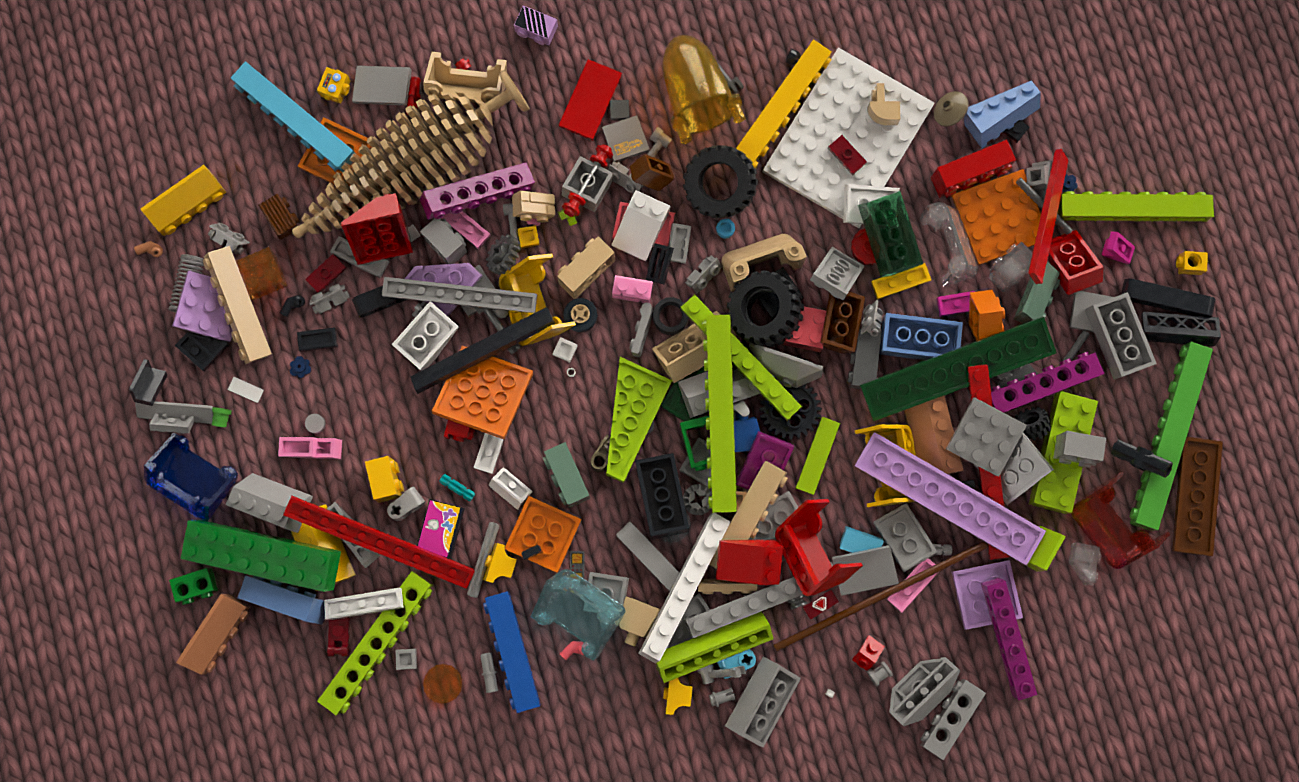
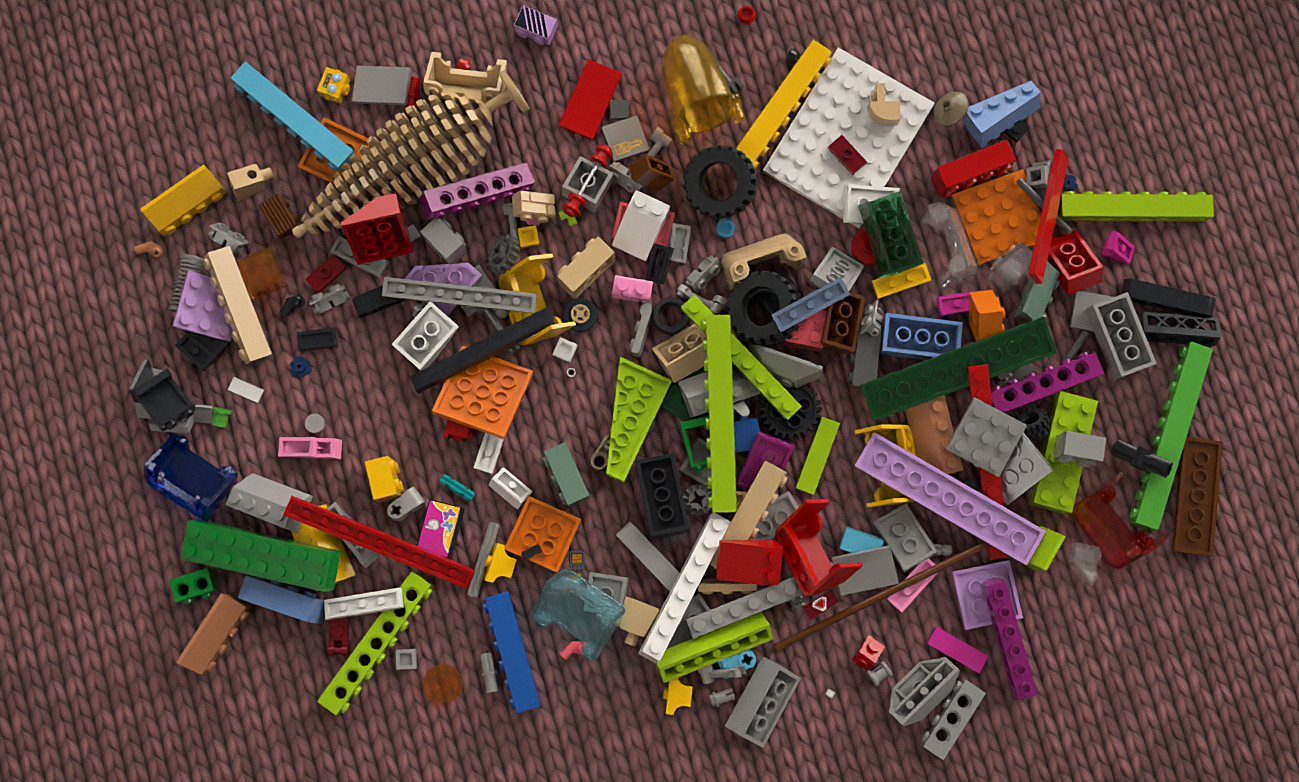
bright pink plate [441,201,491,250] -> none
yellow brick [1176,251,1208,275] -> none
none -> black panel [134,369,196,432]
none -> tan torso [227,164,274,201]
none -> light grey brick [677,284,727,315]
none -> red plate [737,6,756,25]
none -> sand blue plate [771,277,850,333]
none -> dark pink tile [927,627,988,673]

